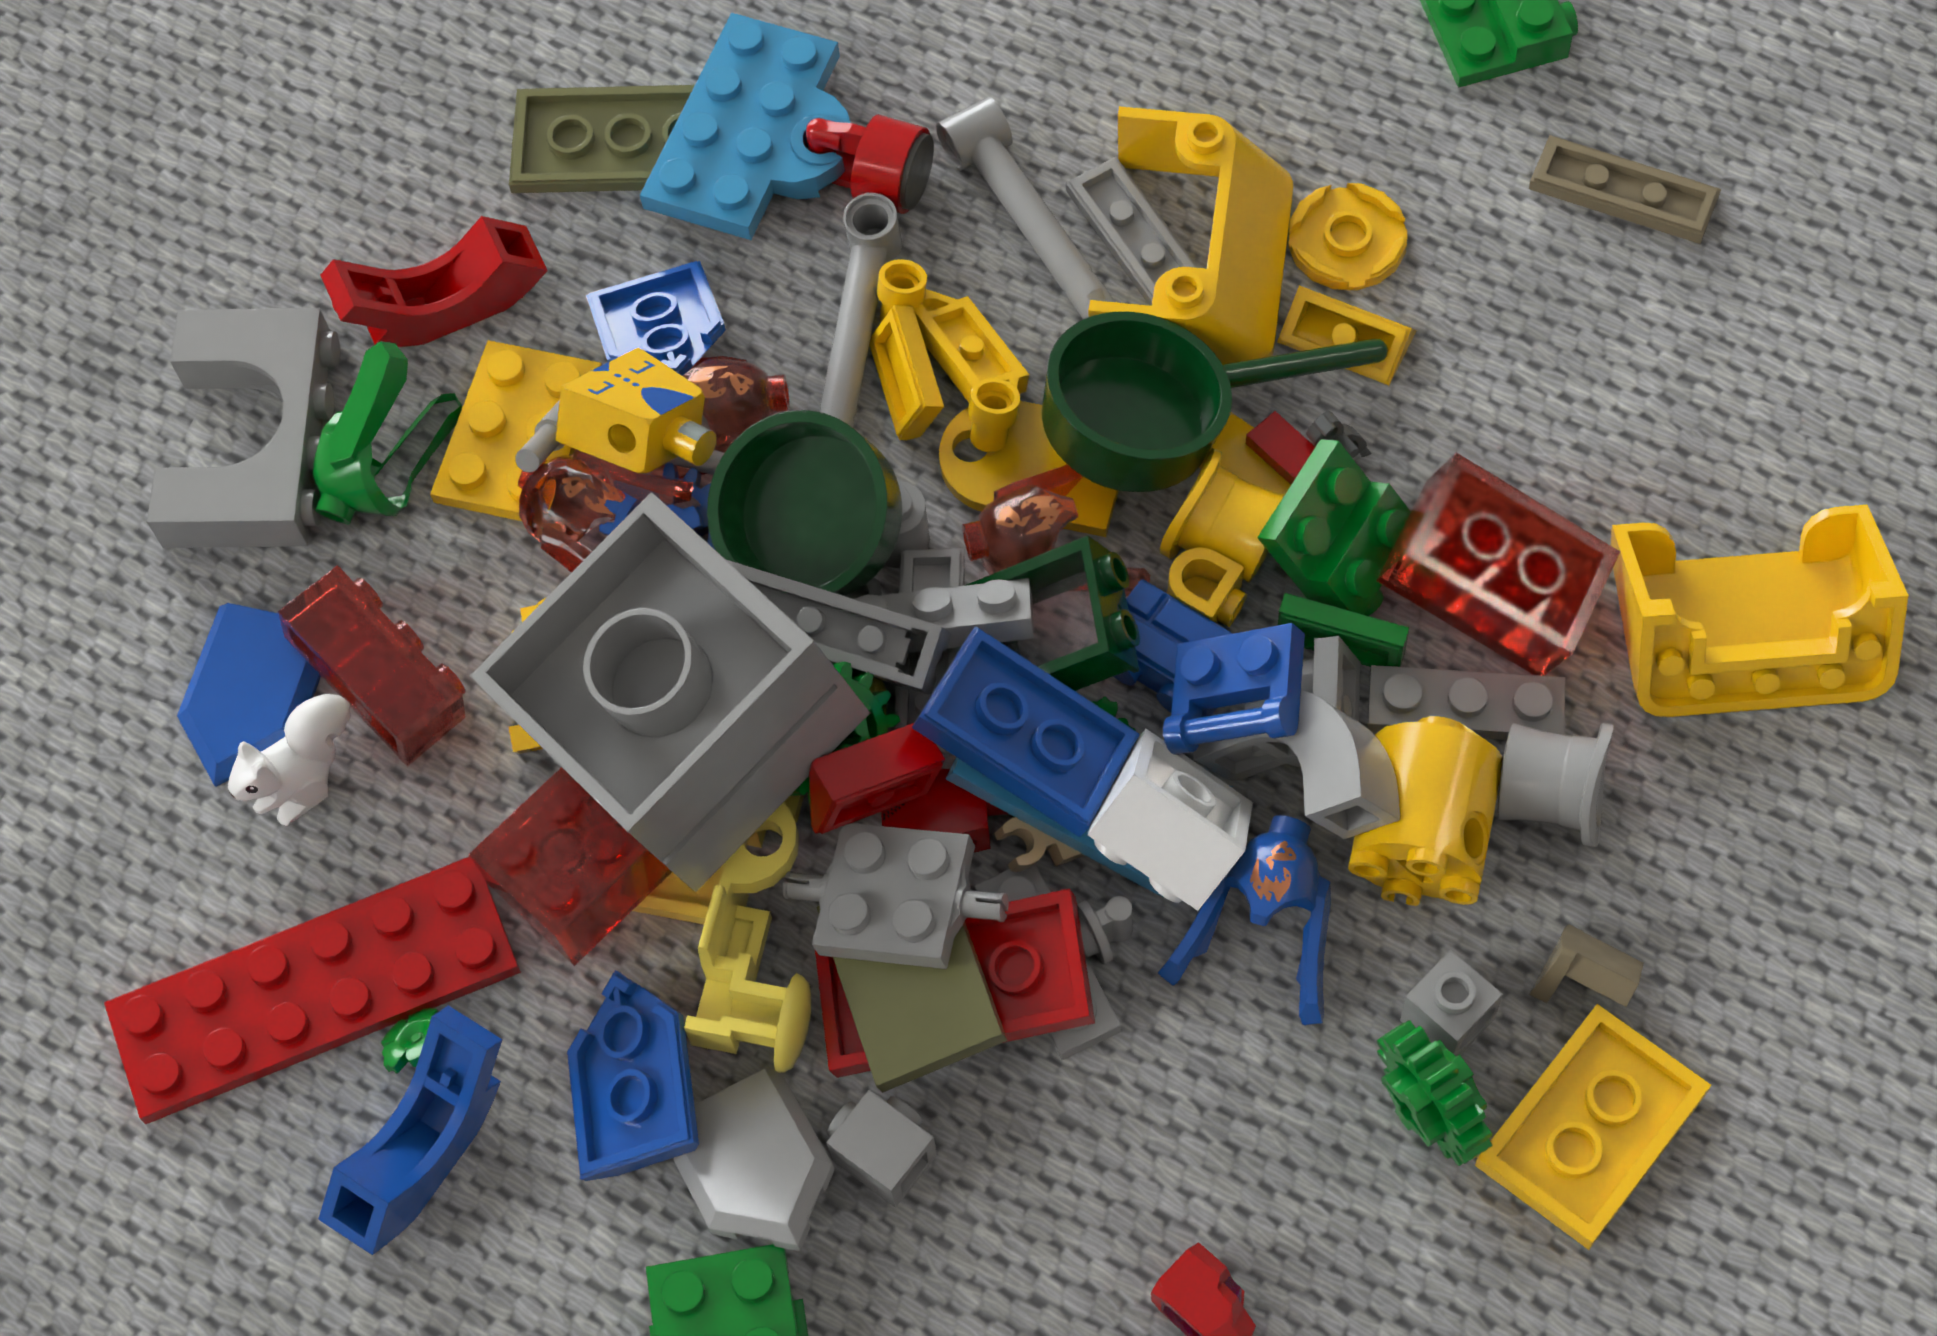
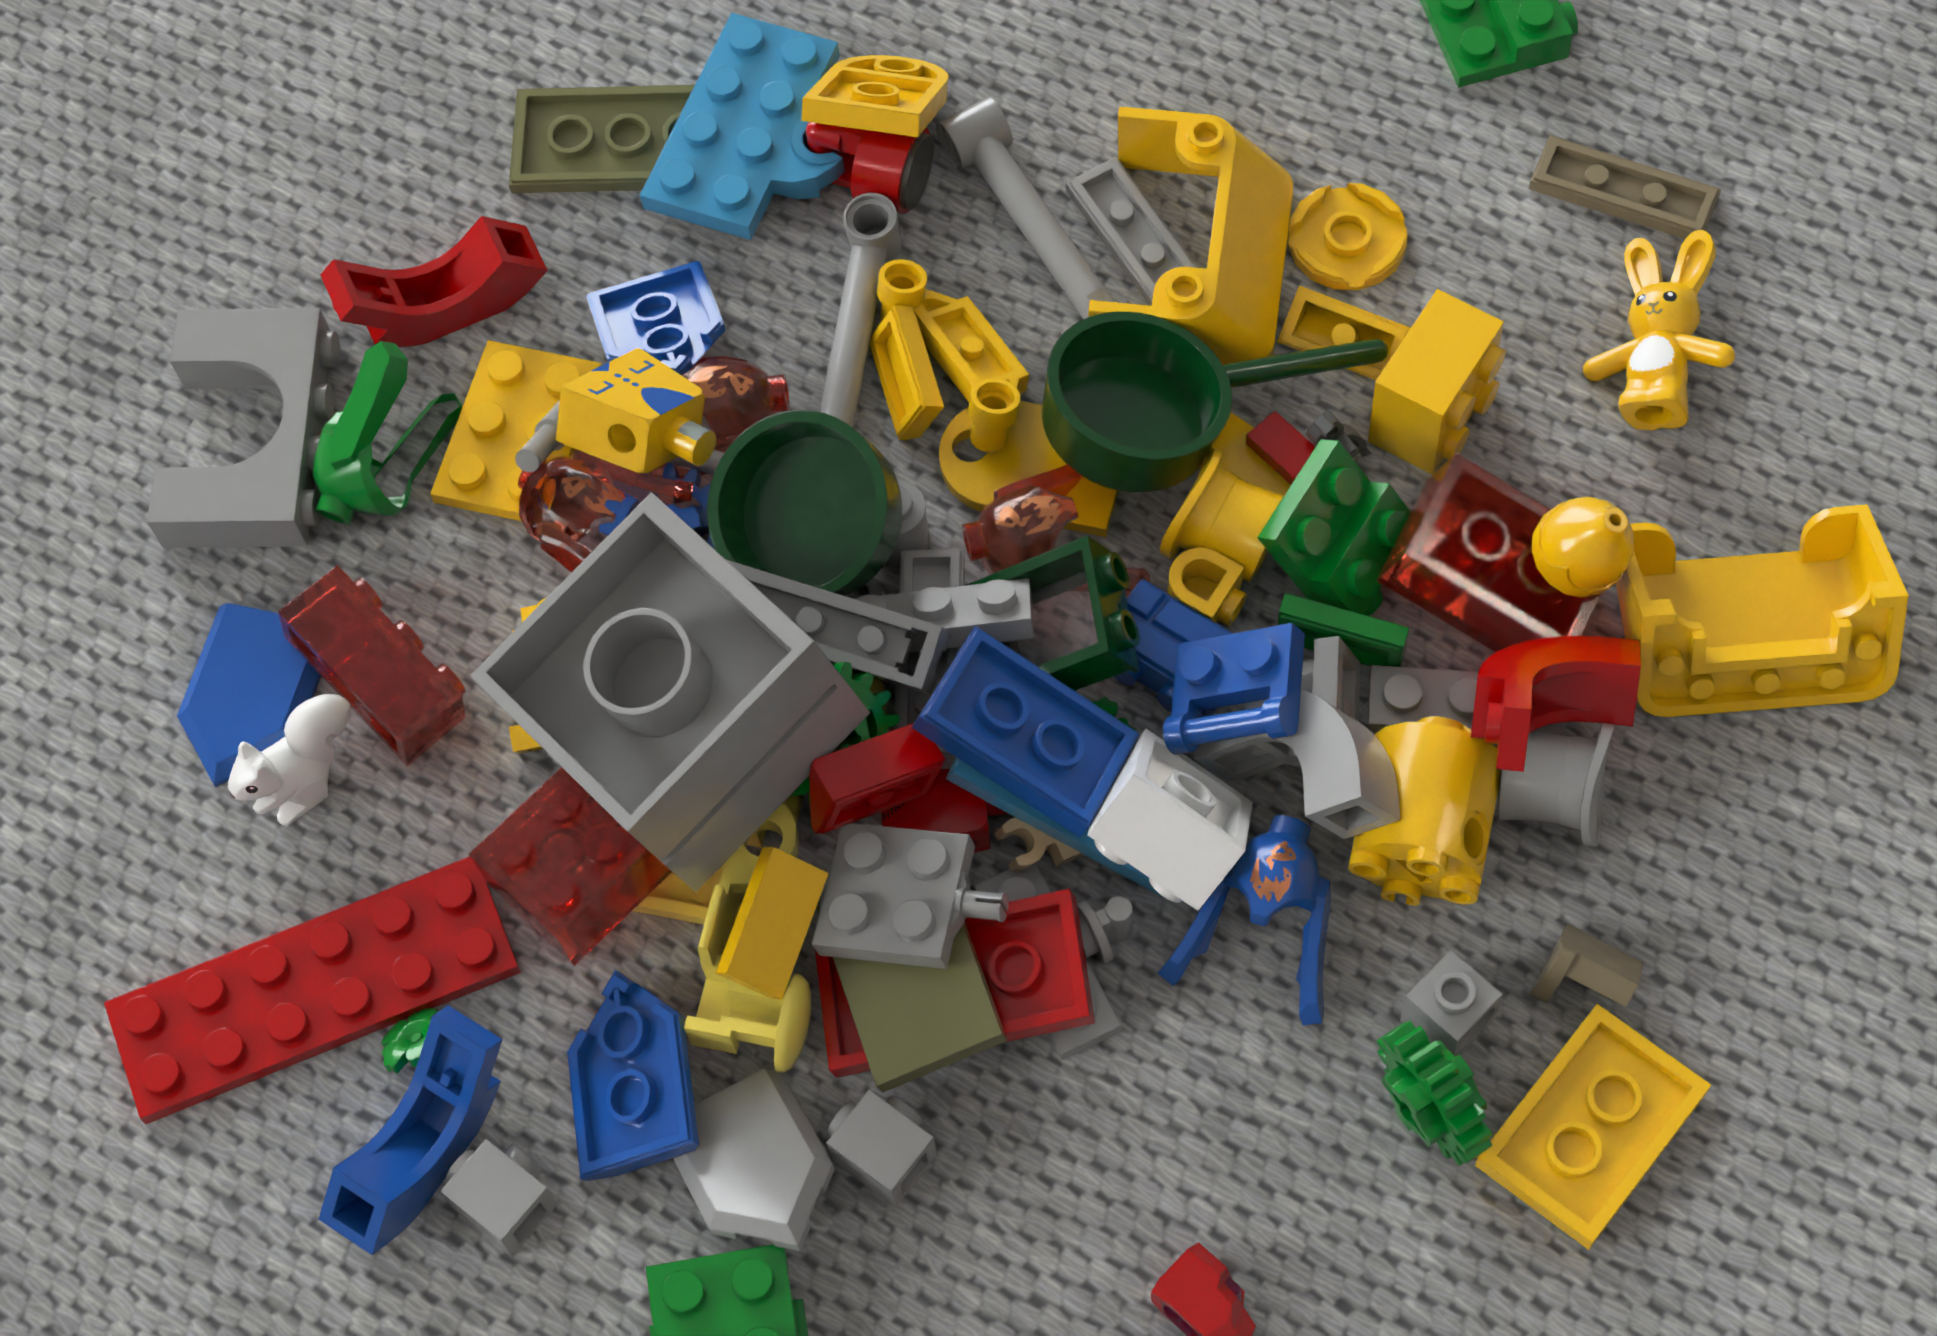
none -> light grey brick [440,1139,557,1257]
none -> yellow tile [715,847,829,999]
none -> yellow tile [801,55,949,137]
none -> yellow brick [1368,289,1506,475]
none -> red arch [1471,636,1641,772]
none -> yellow helmet [1532,496,1634,598]
none -> yellow animal [1583,230,1735,431]

